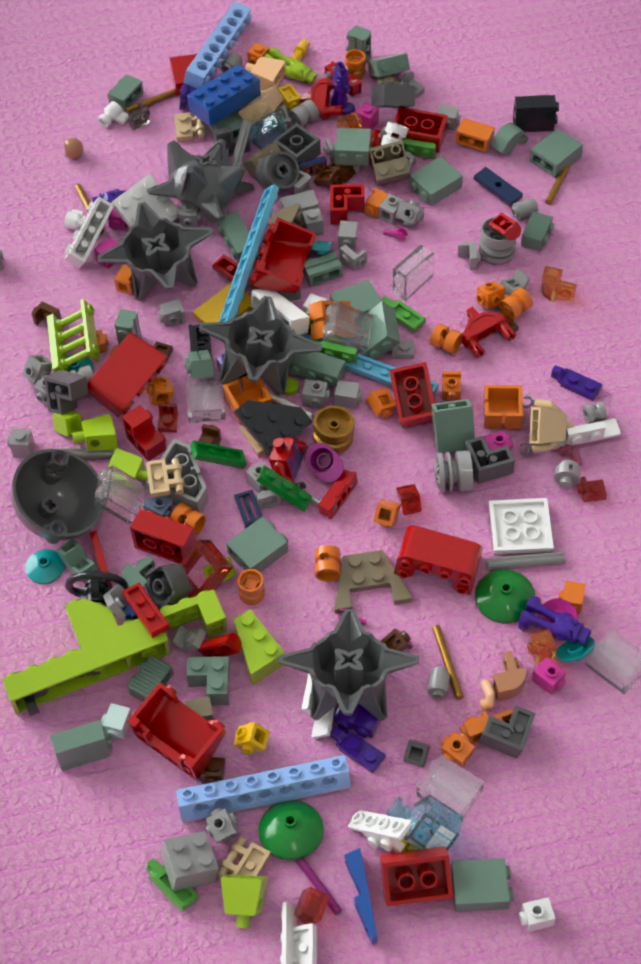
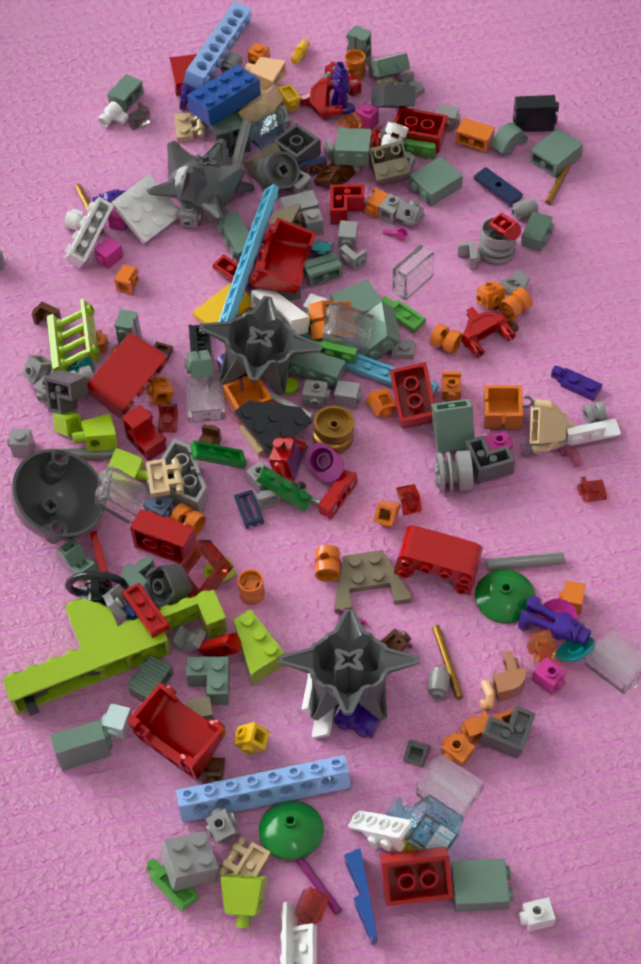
teal dish [25,549,65,584] -> none
nougat piece [65,138,84,159] -> none
dark grey piece [97,202,213,301] -> none
pearl gold bar [125,88,176,114] -> none
light grey brick [157,299,186,327] -> none
sand green brick [226,517,288,572] -> none
lime piece [265,47,318,84] -> none
light grey wheel [288,99,319,127] -> none
dark purple hinge [330,726,386,773] -> none
white plate [489,498,554,555] -> none
clear orange brick [541,266,577,302] -> none
light grey piece [554,460,581,489] -> none

